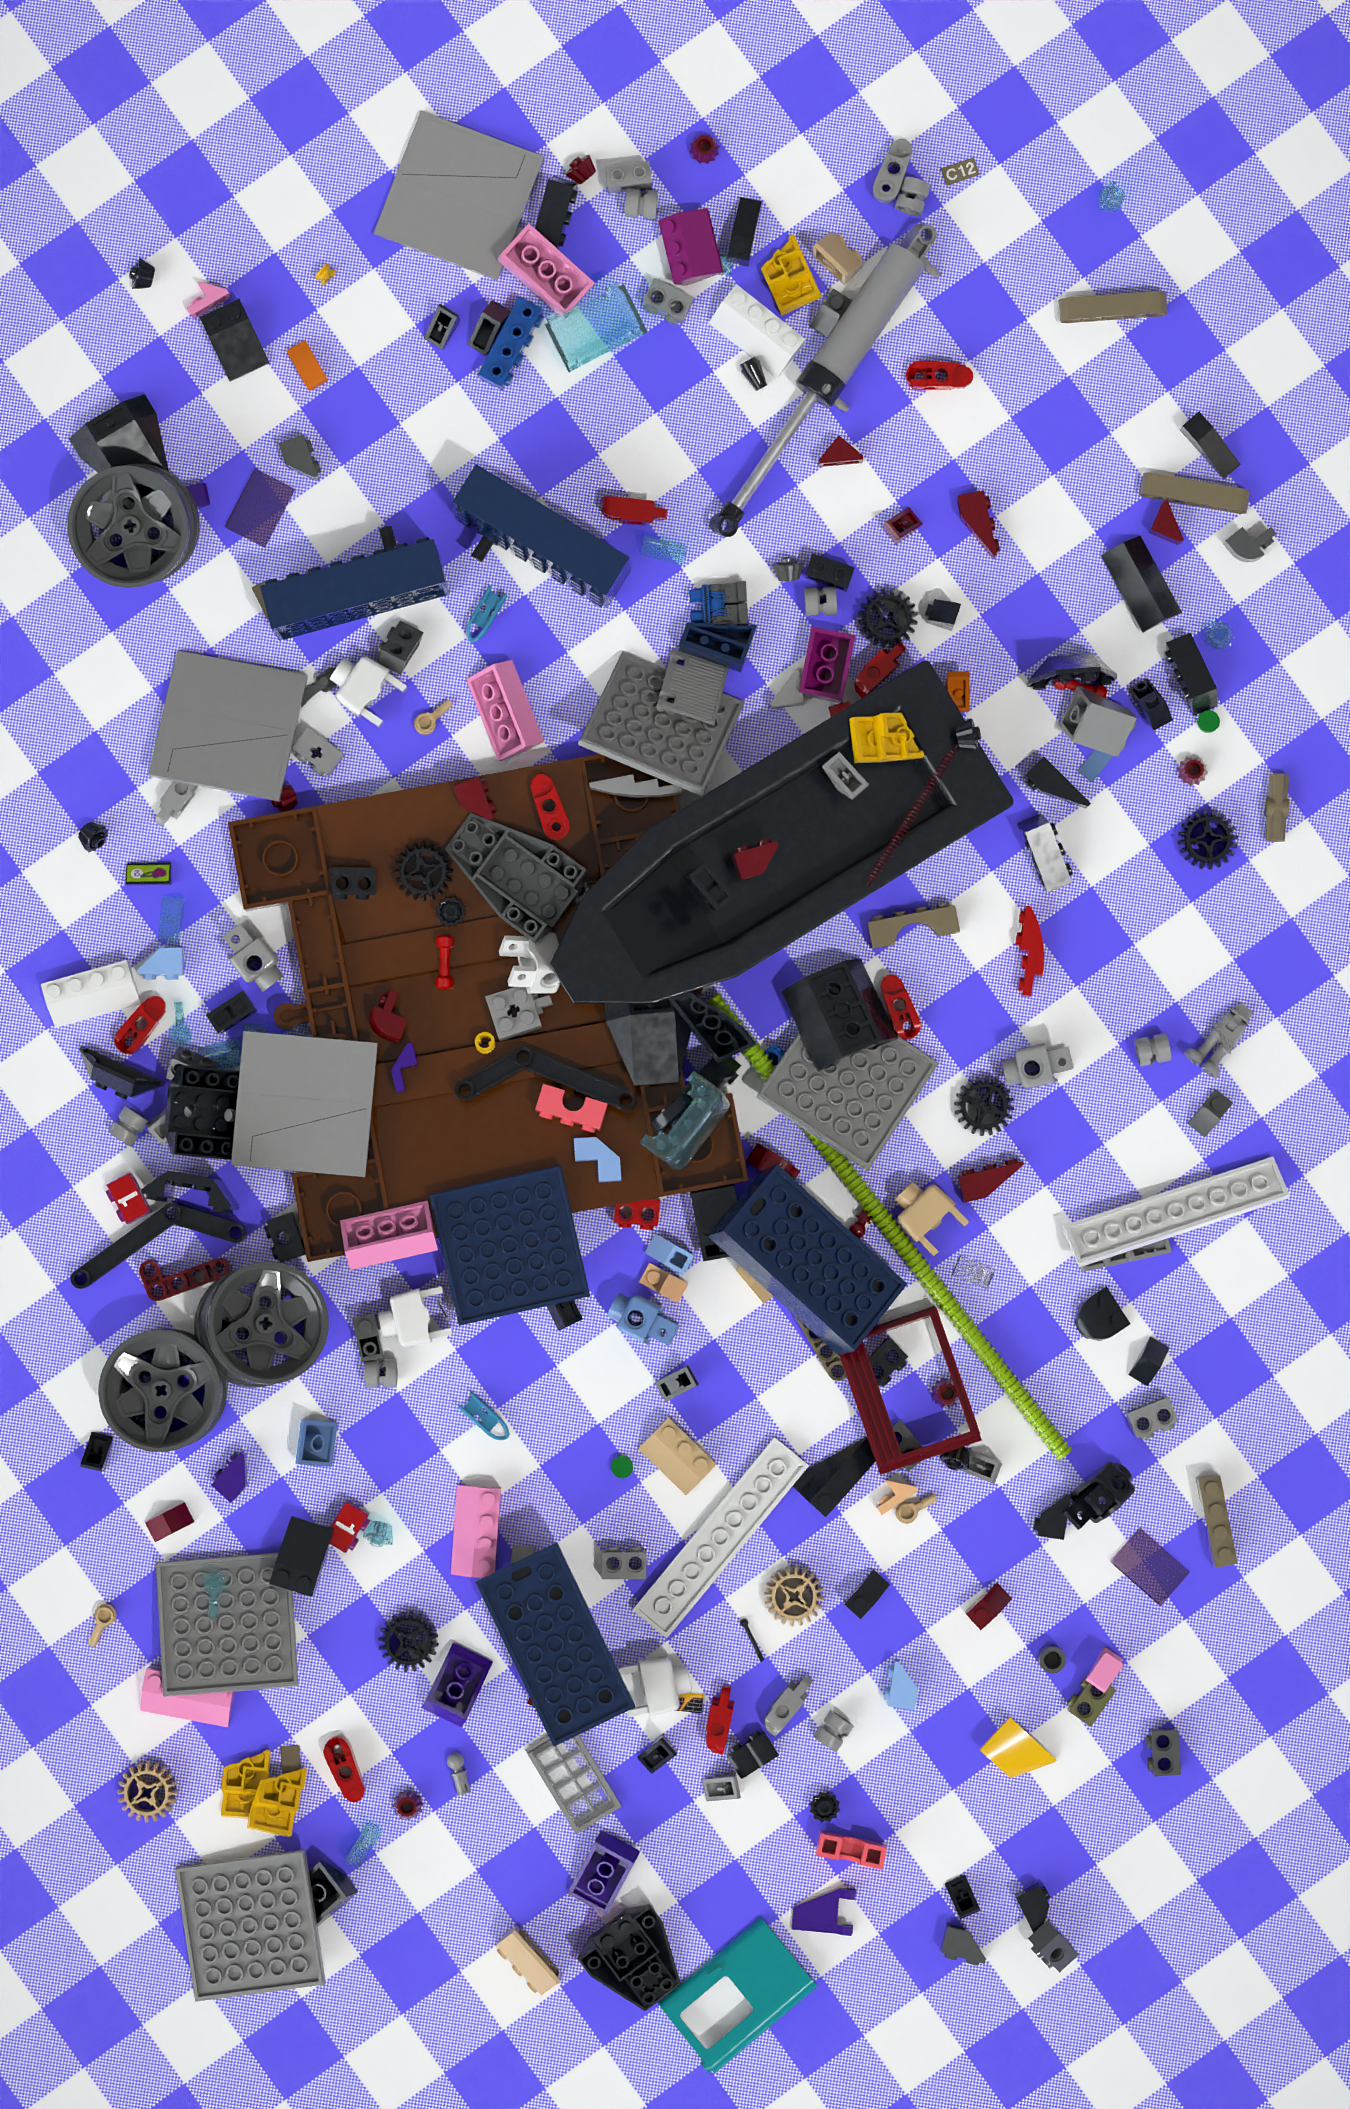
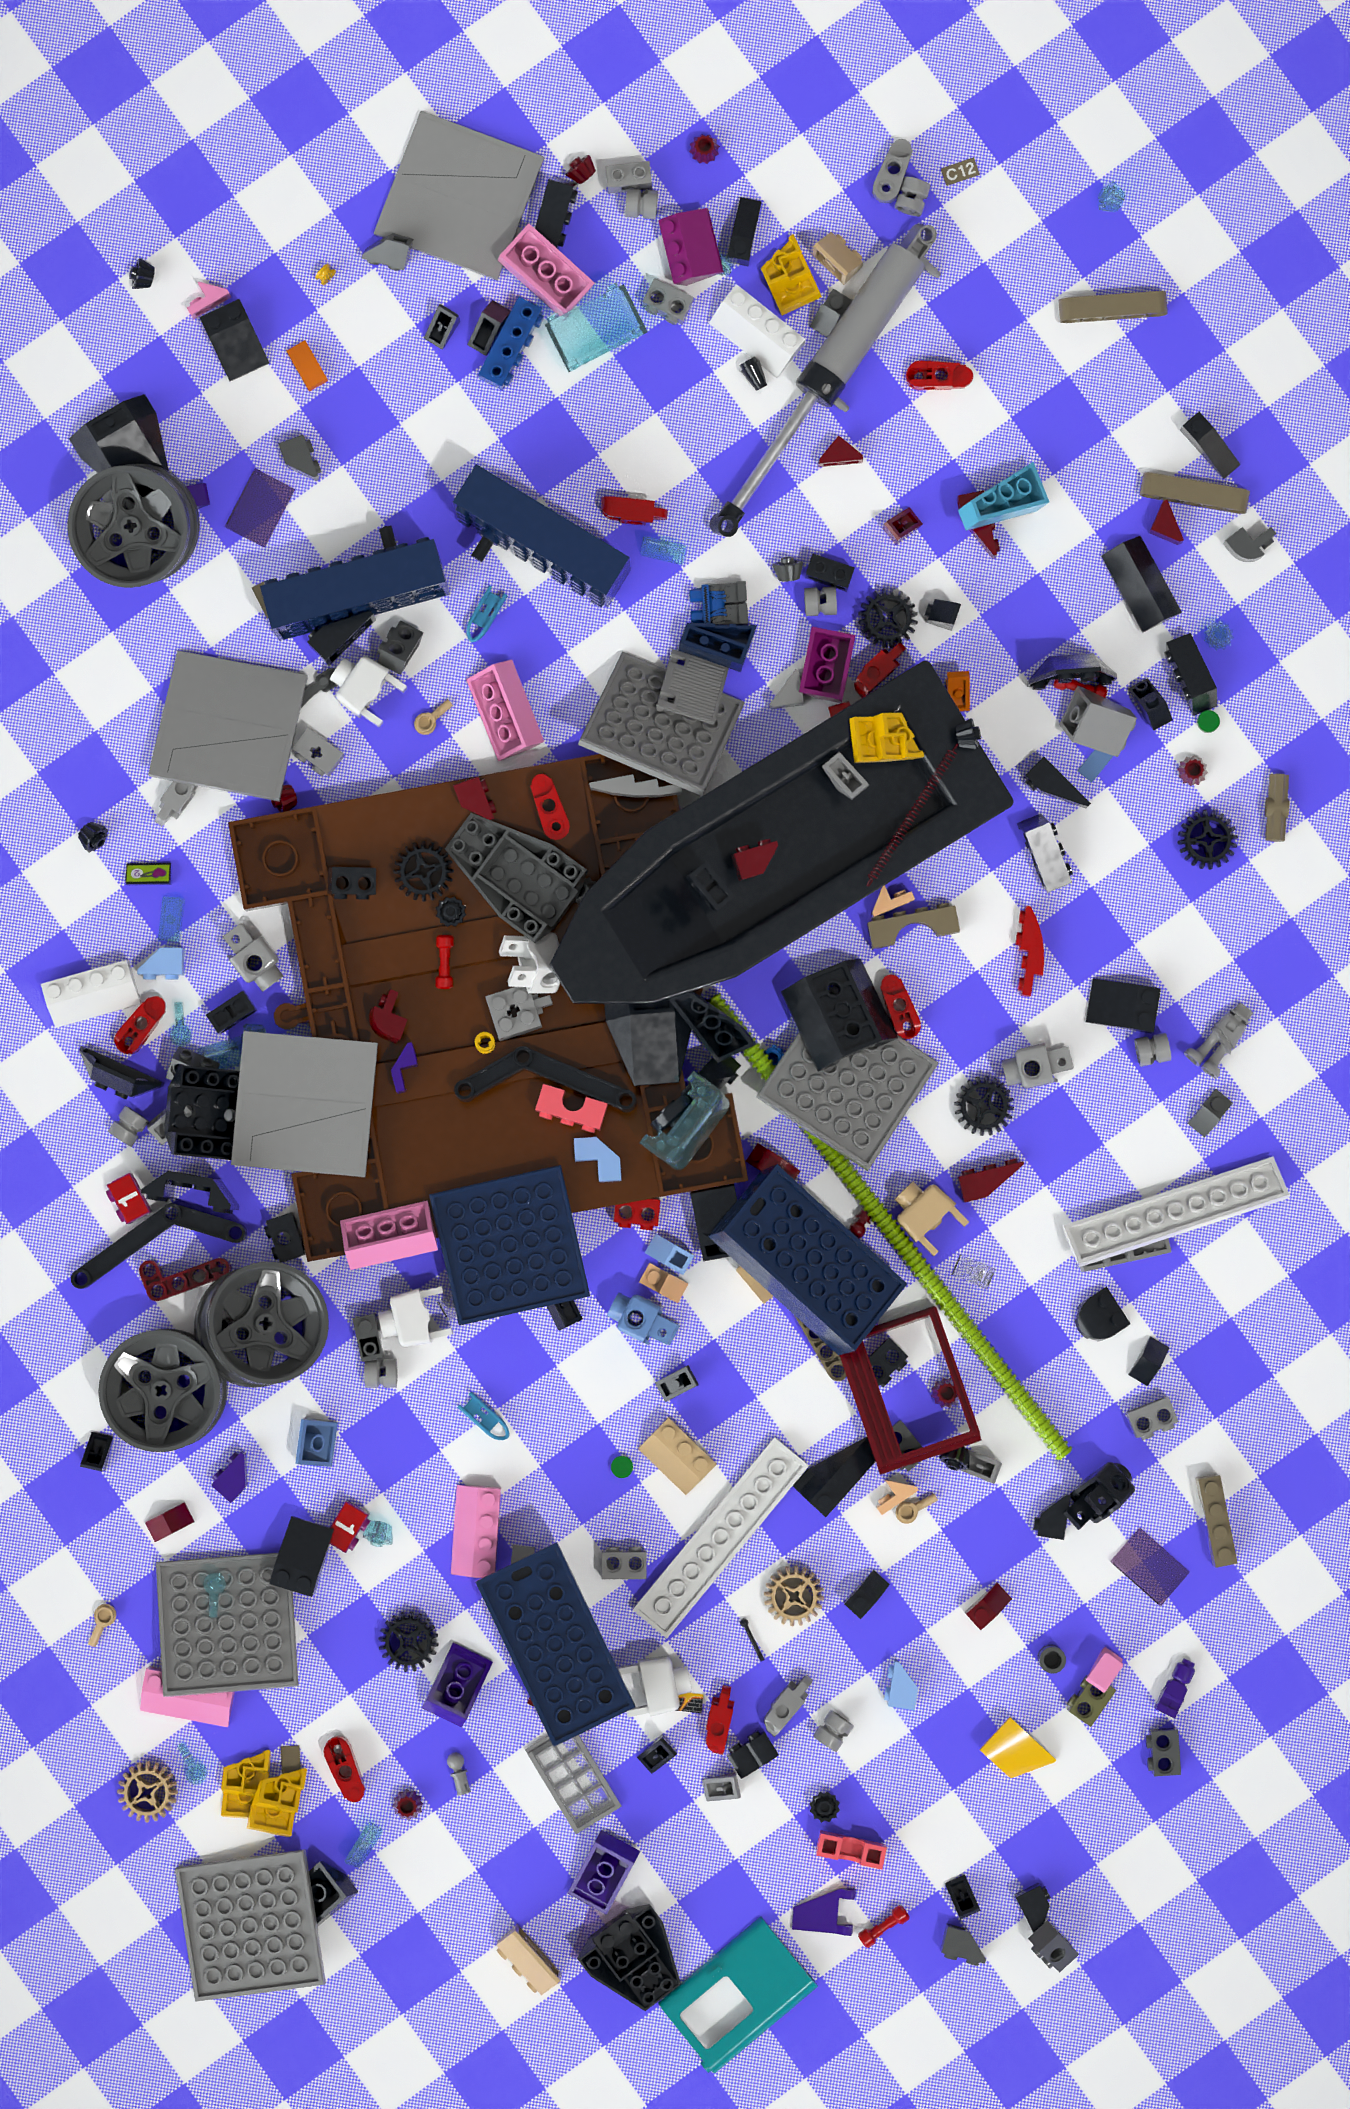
none -> clear light blue plate [177,1742,208,1785]
none -> black slope [307,611,376,666]
none -> slope [361,233,414,271]
none -> red piece [858,1905,910,1948]
none -> light nougat slope [871,885,915,917]
none -> medium azure wedge [958,462,1049,531]
none -> black slope [1085,979,1161,1034]
none -> dark purple piece [1154,1658,1195,1719]

